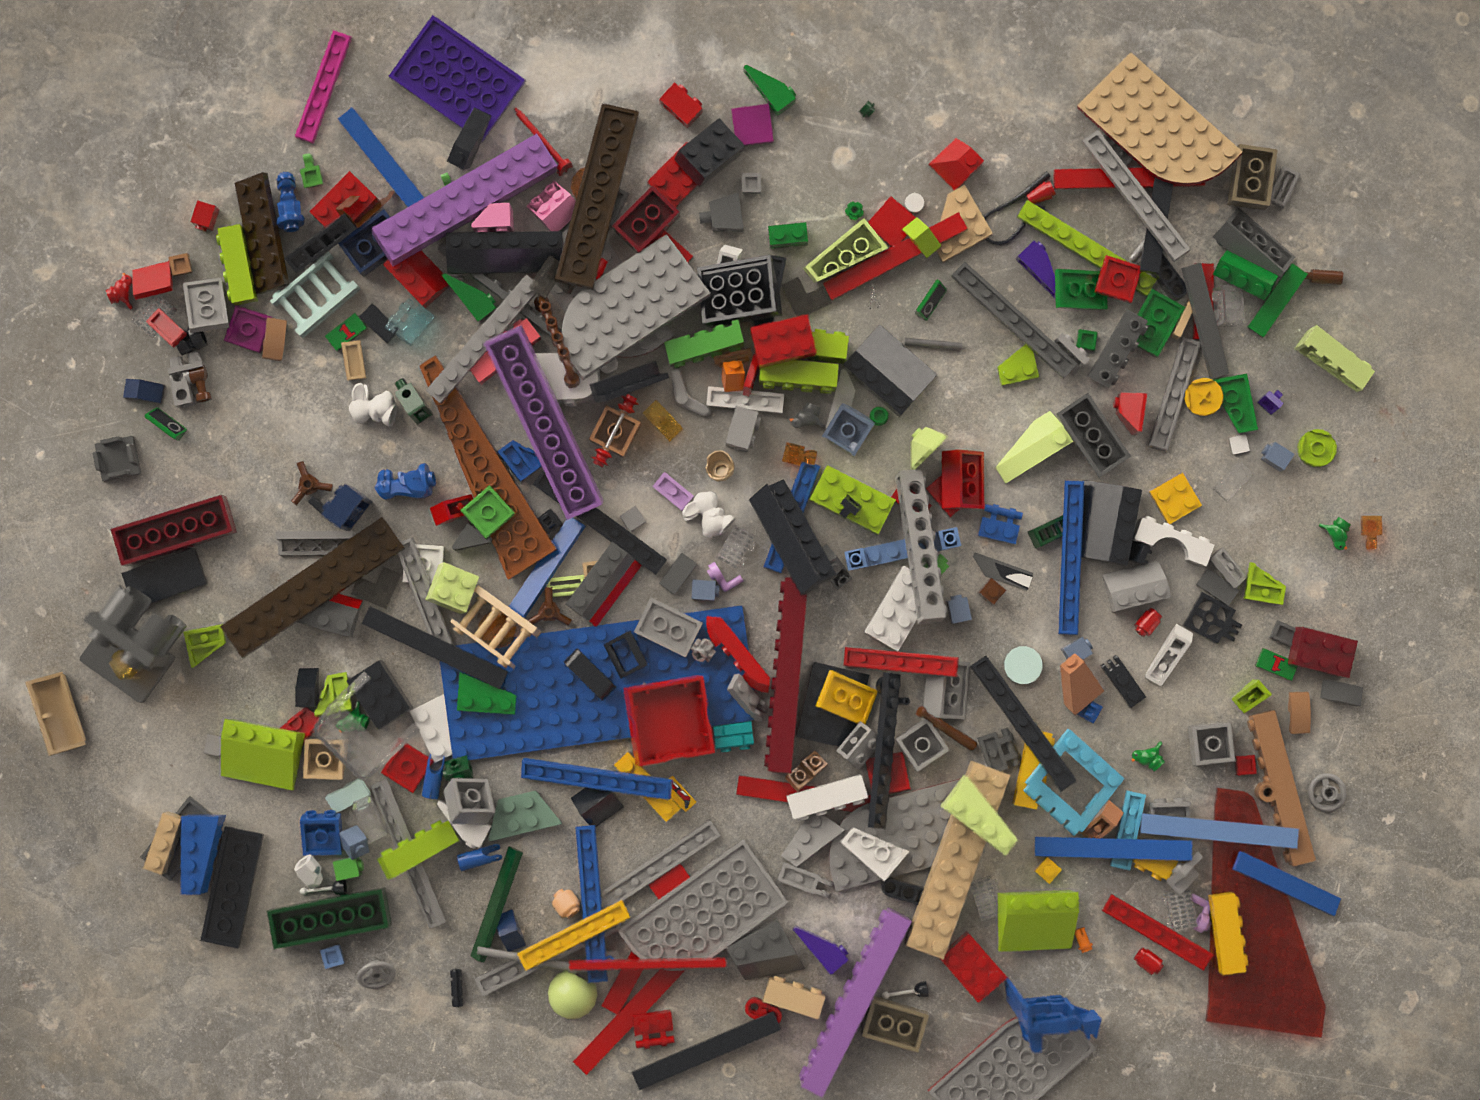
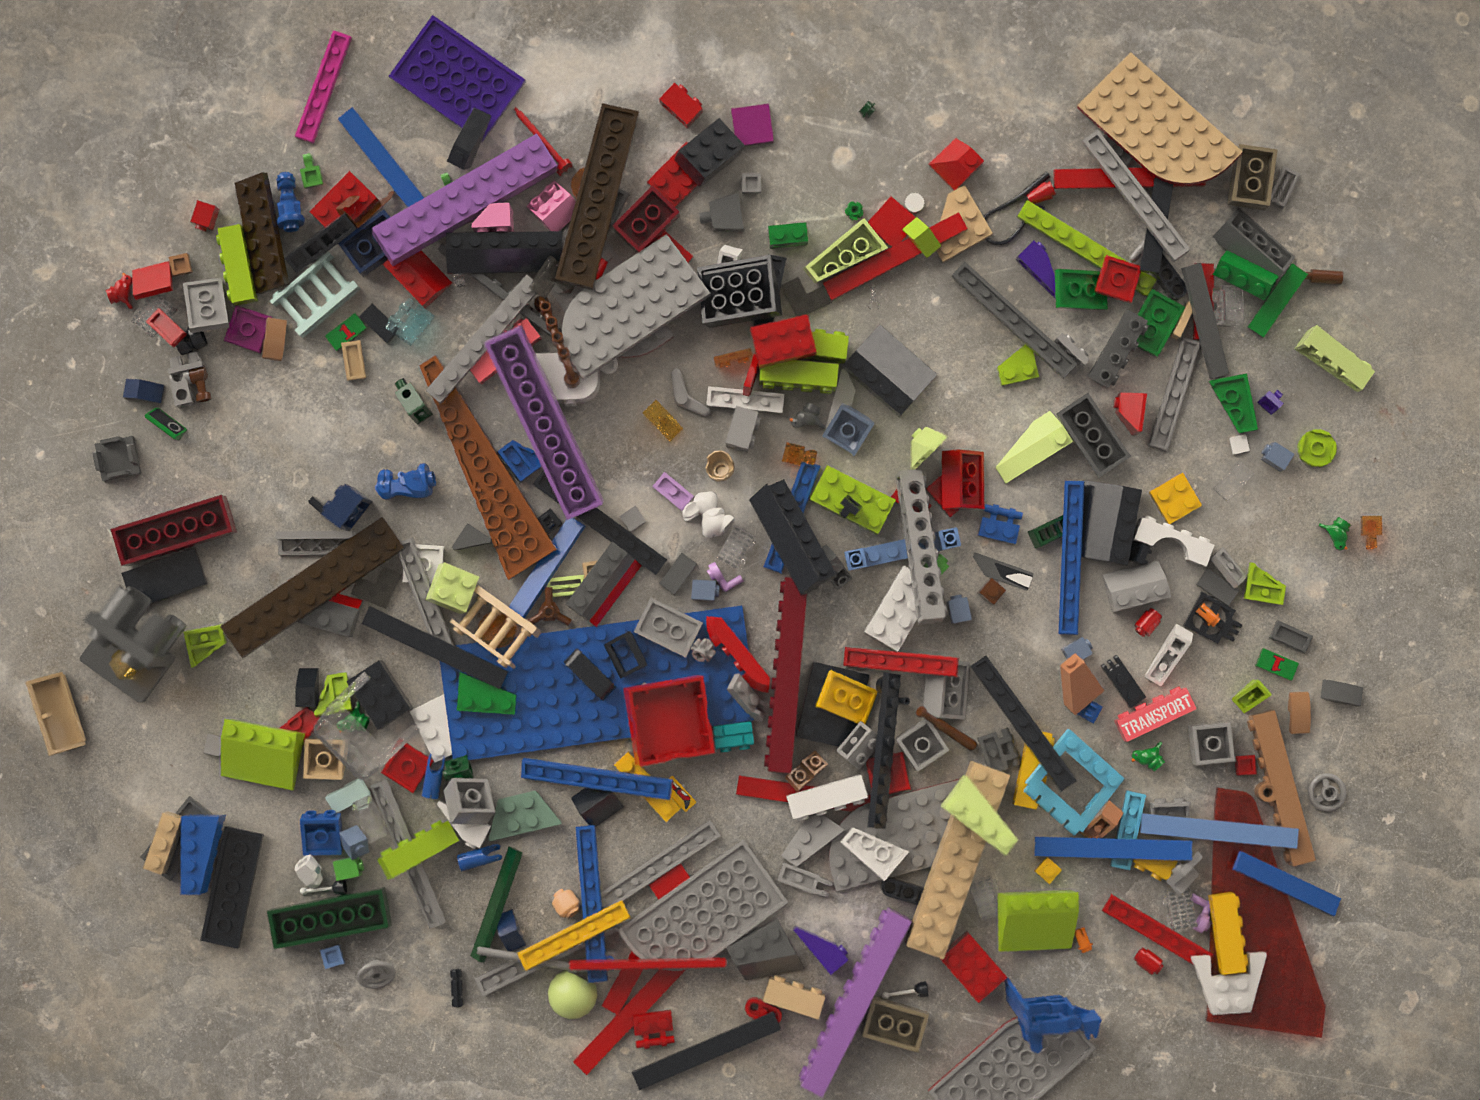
reddish brown piece [291,461,333,506] -> none
white animal [349,383,397,427] -> none
red slope [430,494,473,526] -> none
green slope [442,273,496,321] -> none
bright green tile [461,485,515,540] -> none
black fence [589,361,669,403] -> none
medium nougat brick [589,394,642,468] -> none
bright green wedge [664,320,744,368] -> none
orange brick [721,361,745,392] -> none
green slope [743,64,796,116] -> none
green plate [869,407,889,426] -> none
flat silver bar [905,338,962,350] -> none
slope [915,279,947,321] -> none
light aqua tile [1004,646,1042,684] -> none
green tile [1076,329,1098,351] -> none
yellow tile [1185,378,1224,416] -> none
dark red brick [1288,627,1358,678] -> none
none -> coral brick [1114,686,1197,742]
none -> white wing [1191,952,1266,1015]
none -> orange pin [1196,603,1221,627]

